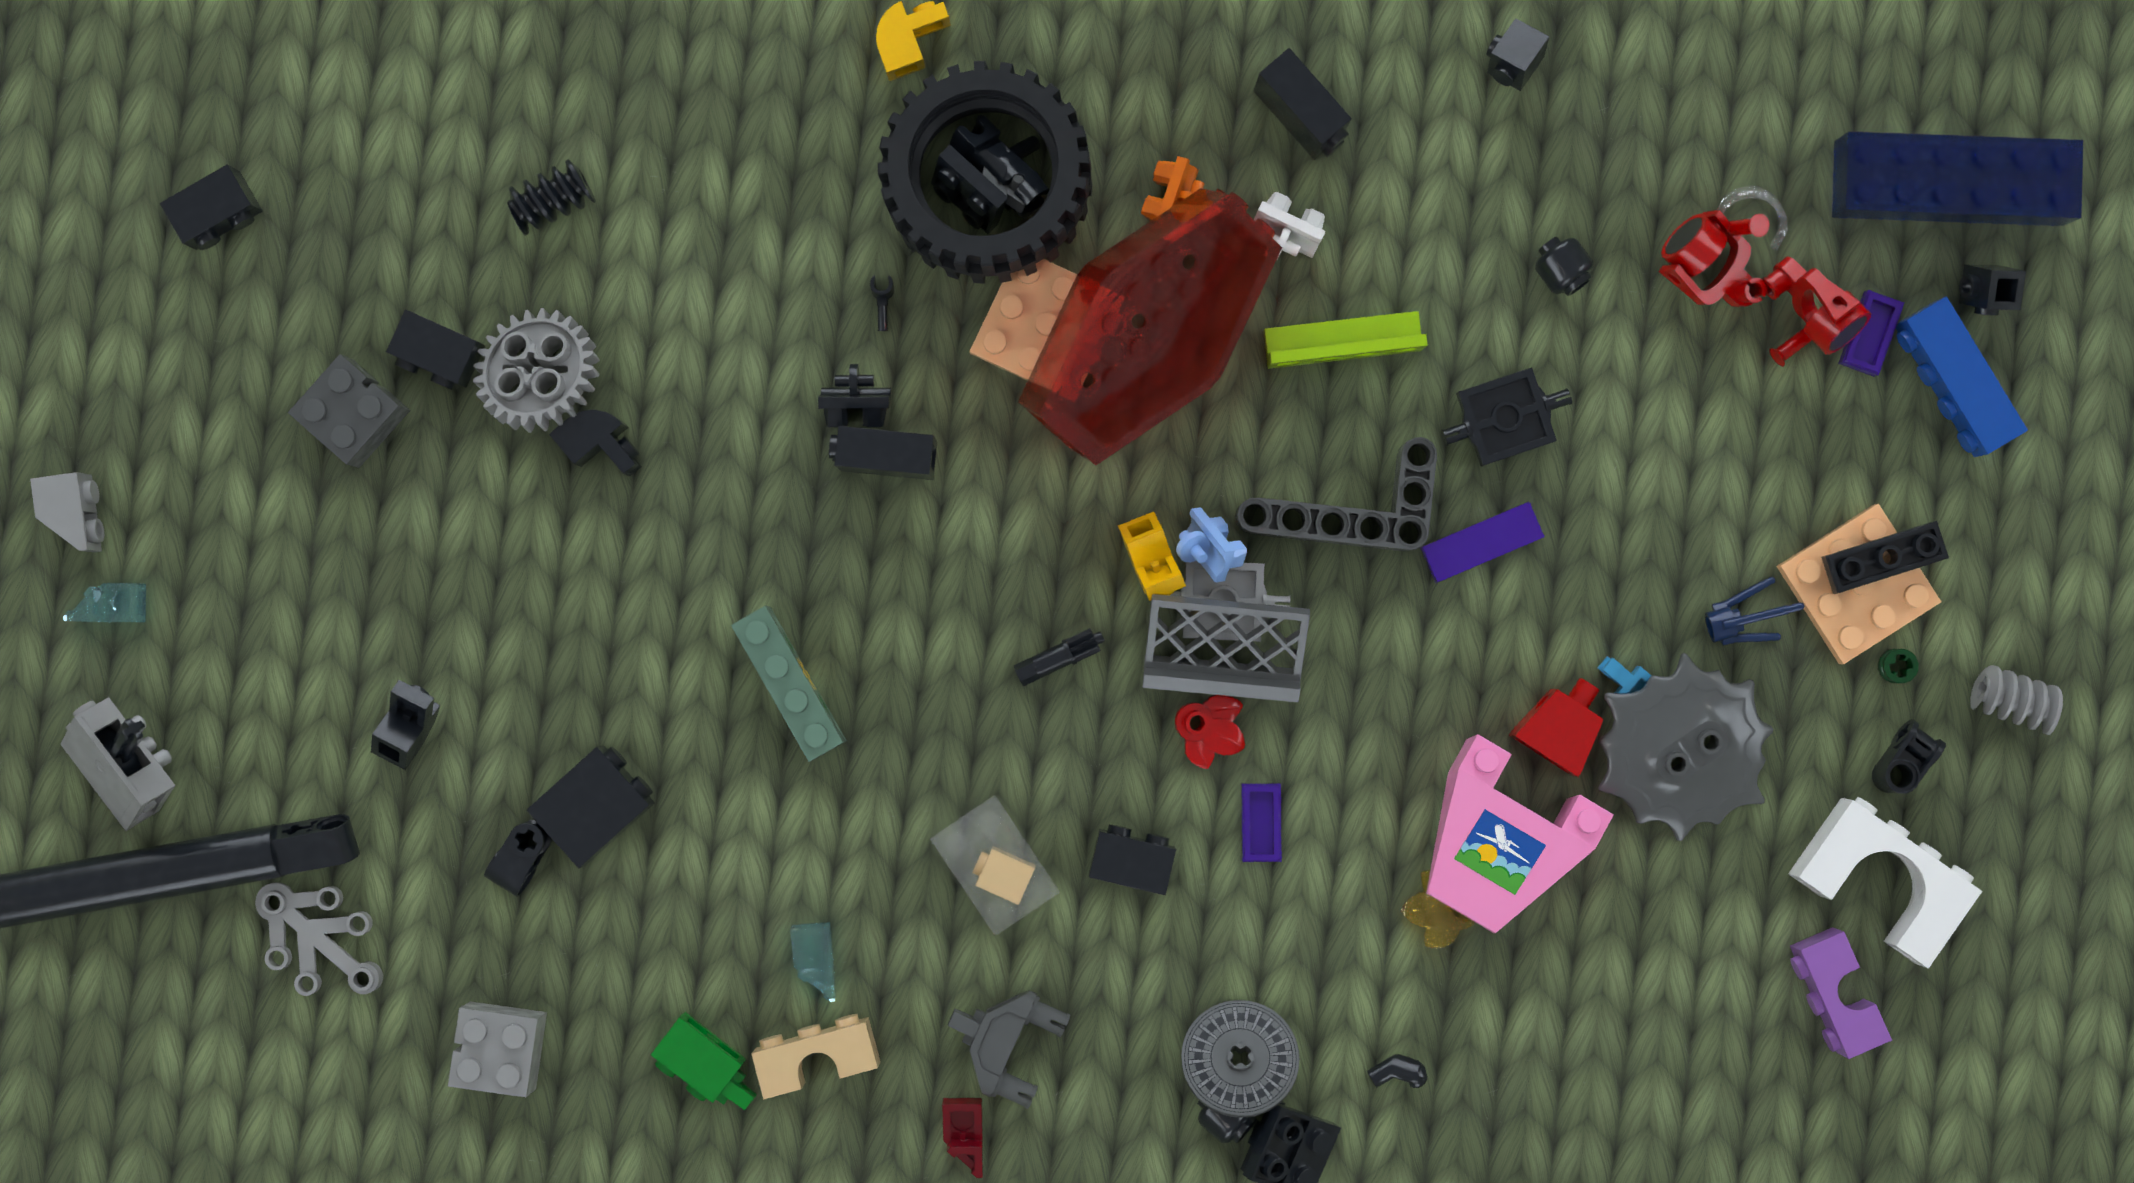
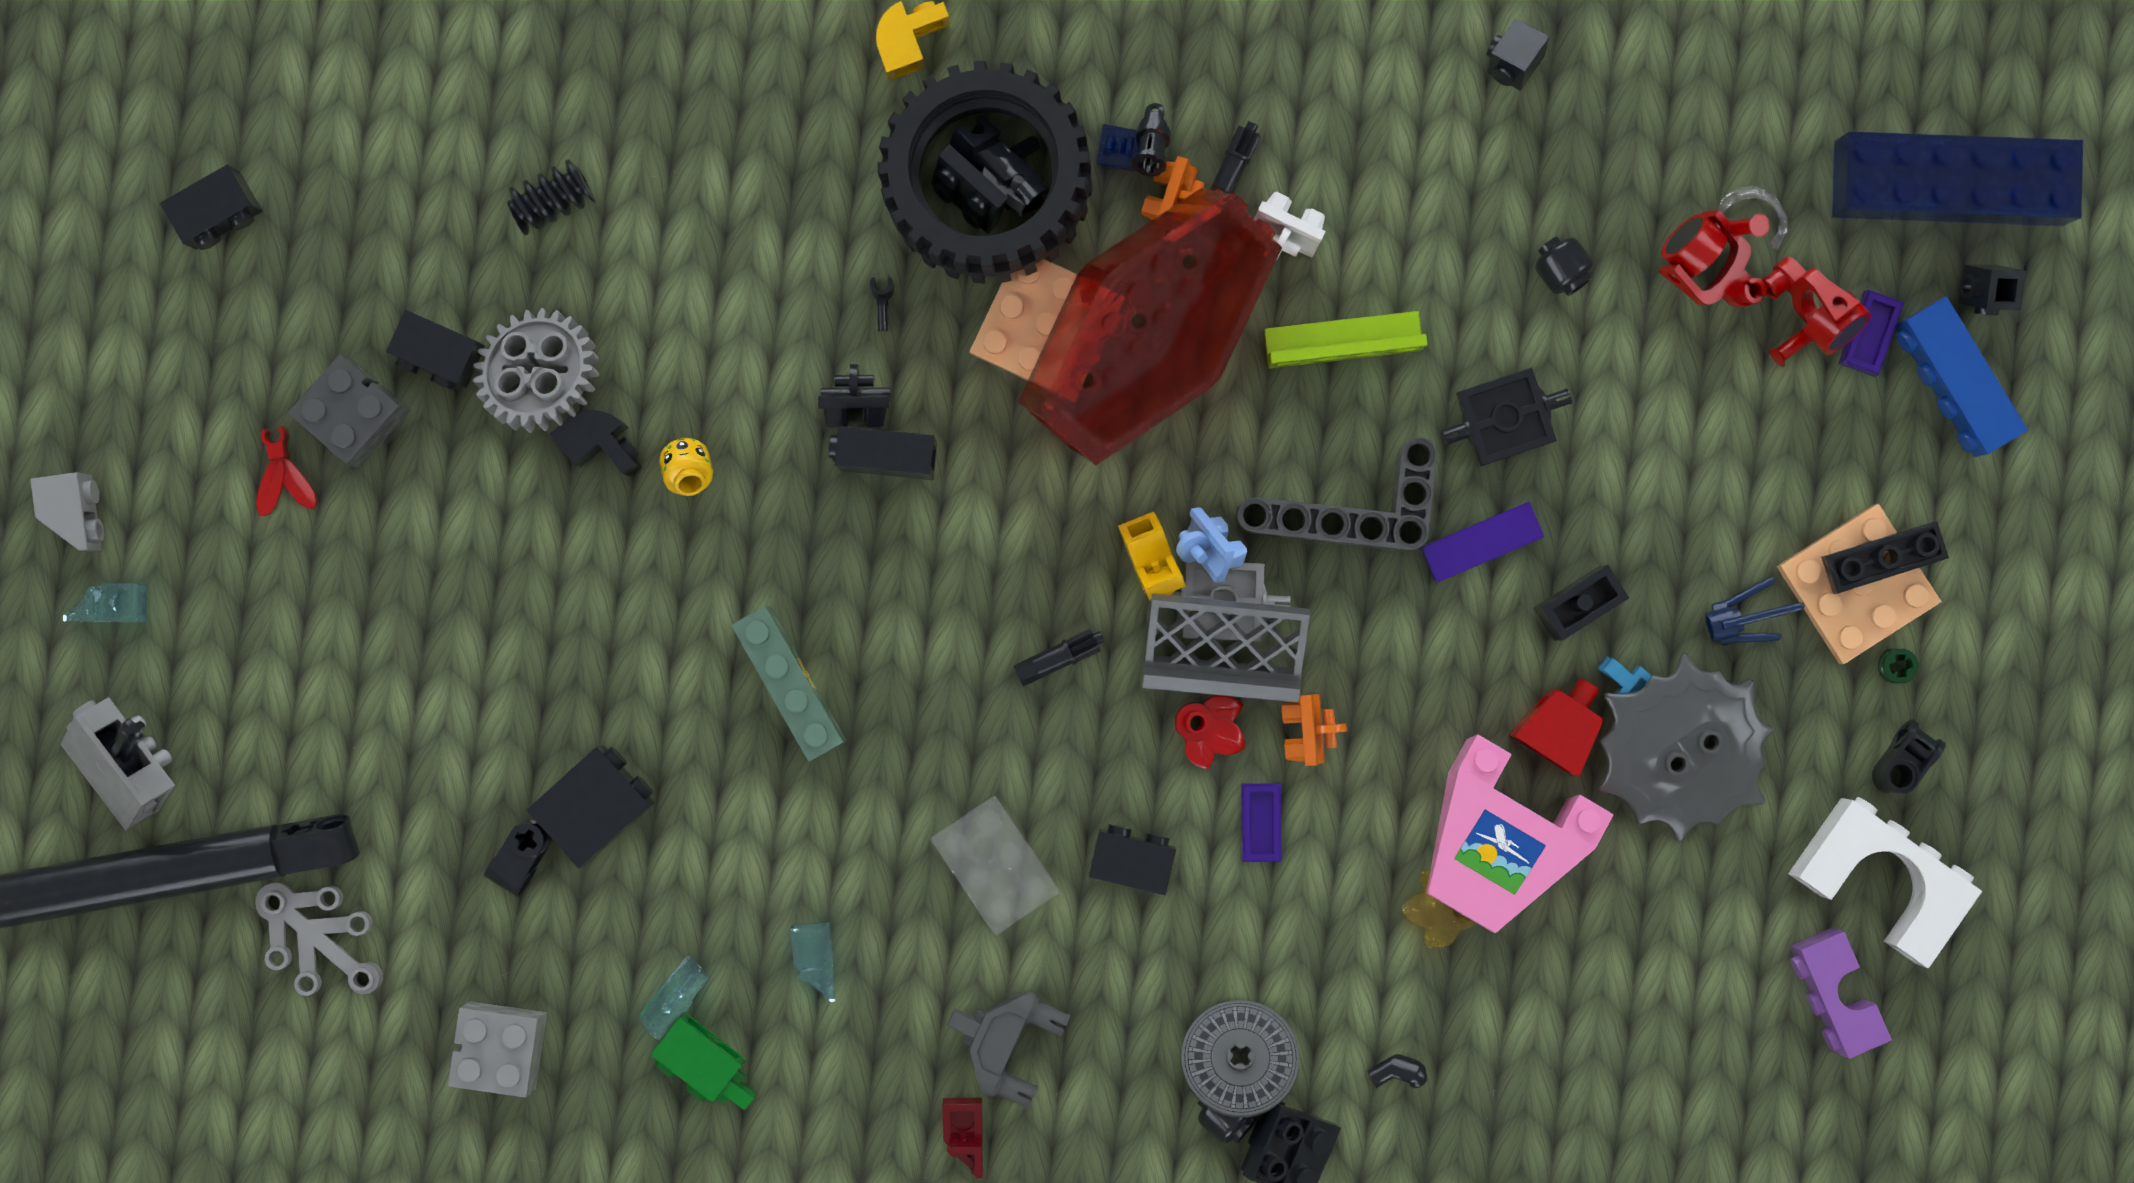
black brick [371,680,440,770] -> none
tan arch [751,1014,880,1100] -> none
tan brick [972,846,1036,905] -> none
black brick [1254,48,1352,160] -> none
light grey piece [1970,665,2063,735] -> none
none -> red piece [256,426,317,516]
none -> clear light blue plate [639,956,709,1040]
none -> yellow head [659,438,713,496]
none -> clear blue tile [1096,124,1139,172]
none -> black piece [1132,103,1171,177]
none -> black piece [1206,121,1261,213]
none -> orange hips [1281,693,1347,766]
none -> black brick [1533,565,1629,641]

